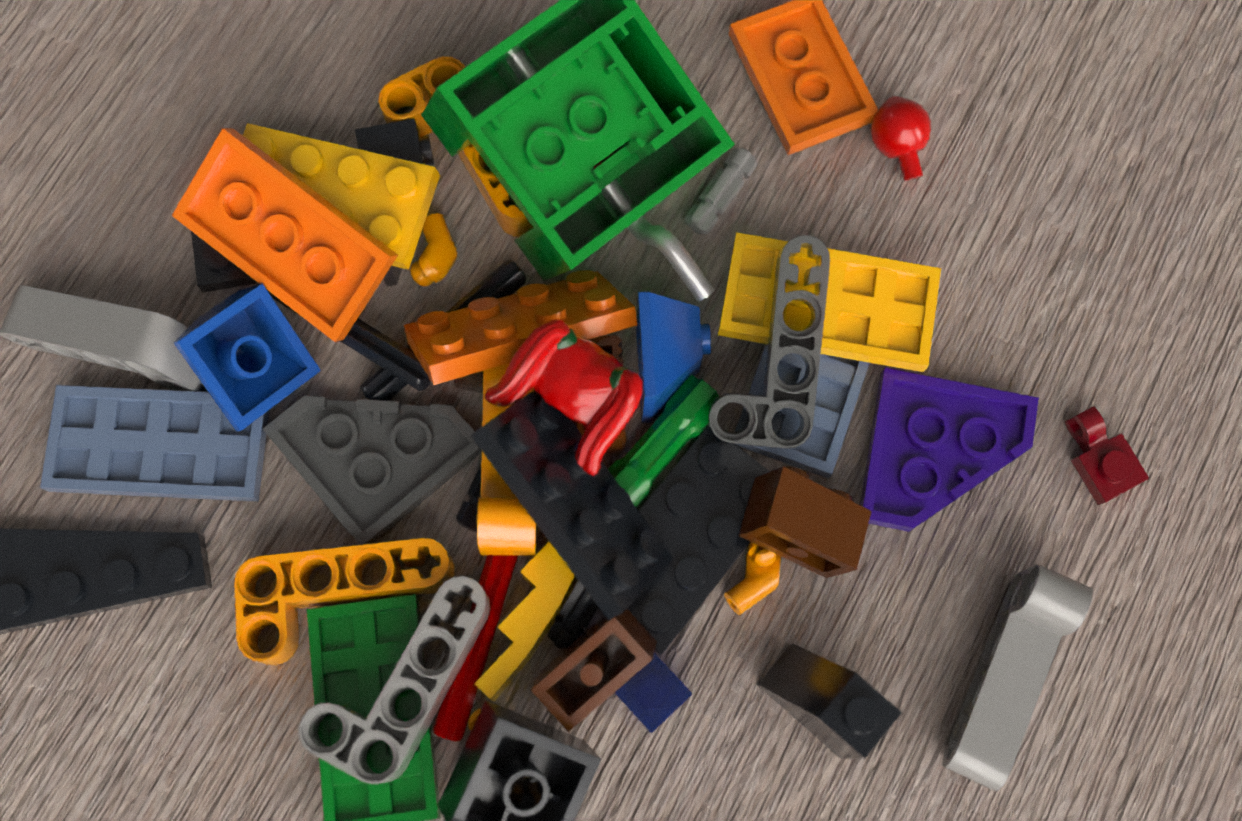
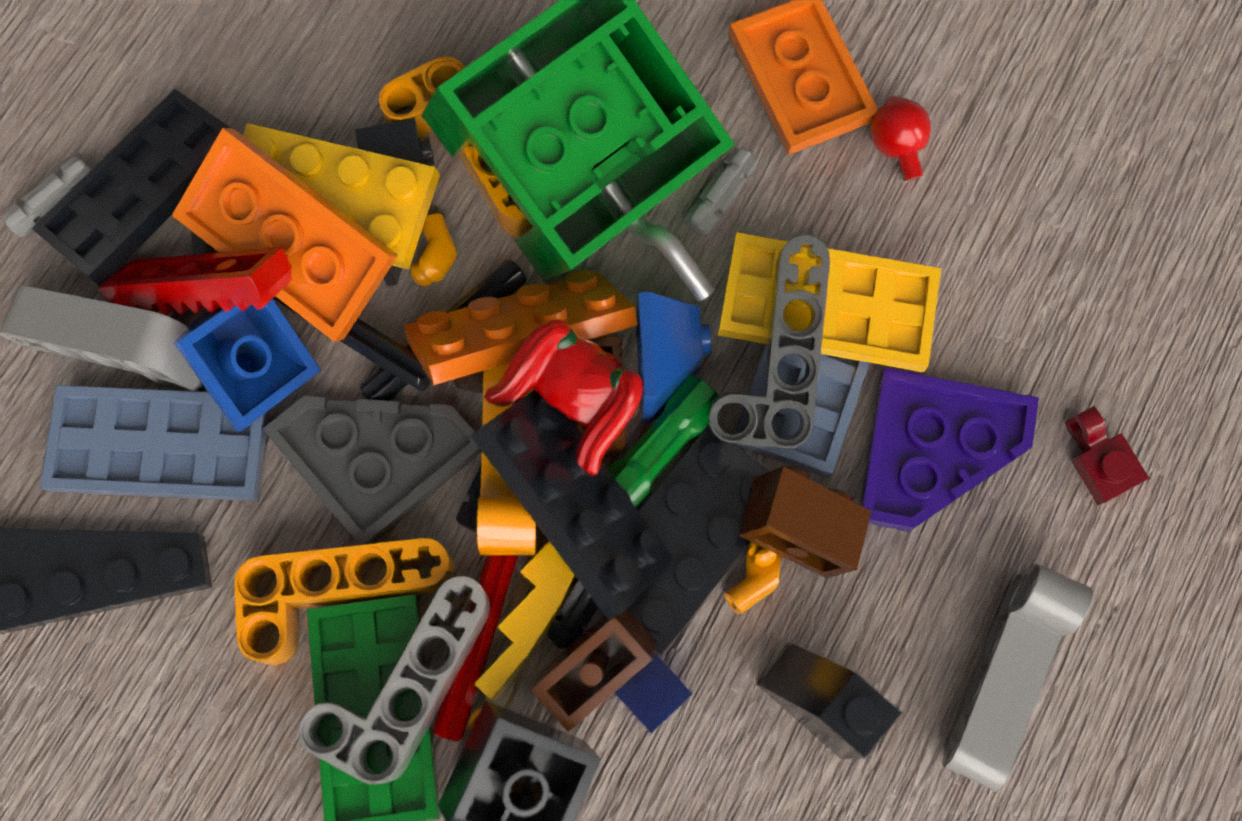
none -> light grey axle [2,156,91,238]
none -> black plate [32,89,231,286]
none -> red gear [98,247,292,315]

